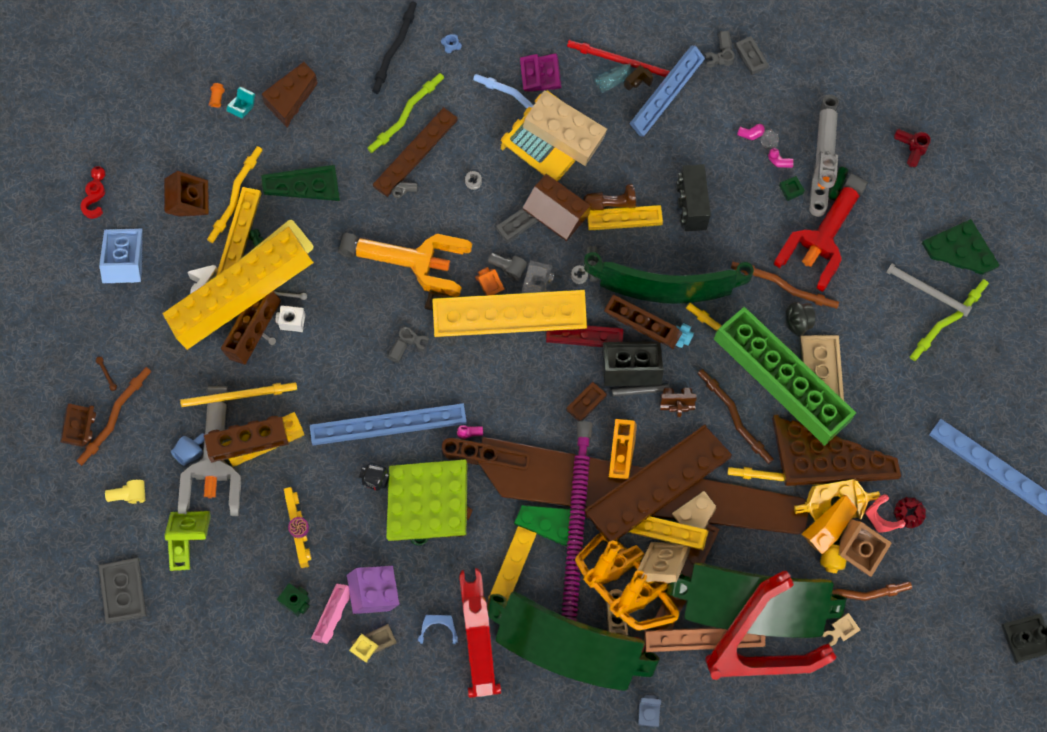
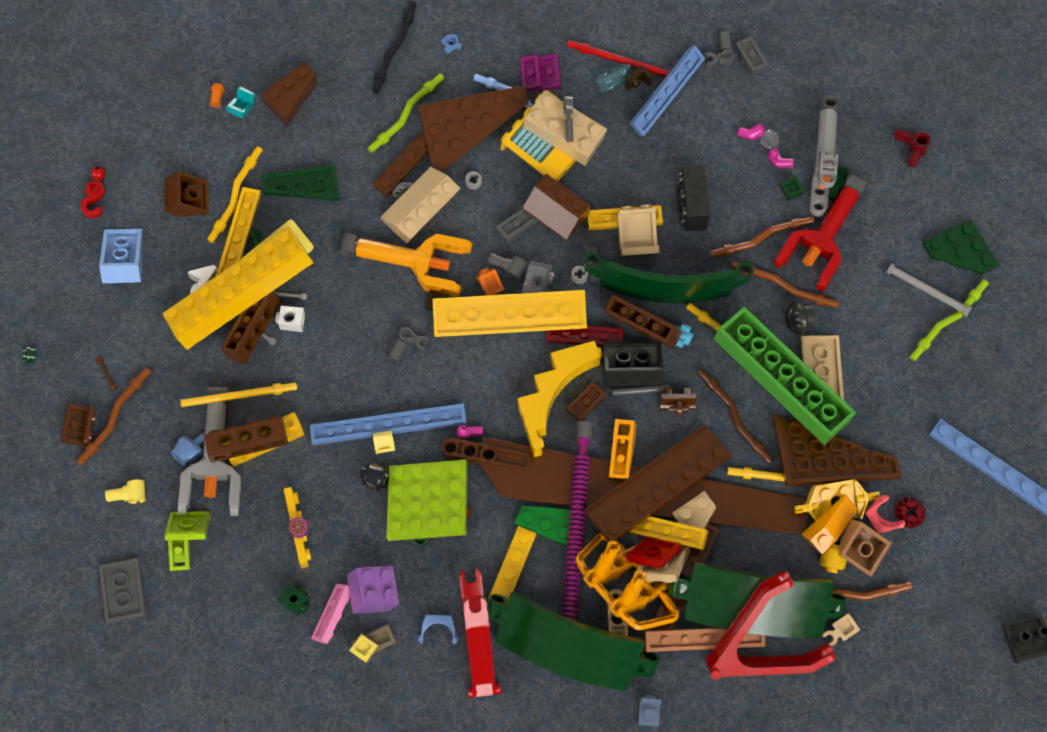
reddish brown piece [583,184,636,210] -> none
none -> dark green plate [22,345,35,364]
none -> light yellow tile [372,430,395,454]
none -> tan slope [380,167,460,244]
none -> reddish brown wing [418,85,529,172]
none -> yellow arch [517,341,603,457]
none -> dark grey piece [563,96,574,142]
none -> tan panel [617,205,660,256]
none -> red tile [626,536,682,569]
none -> dark orange bar [709,216,814,258]

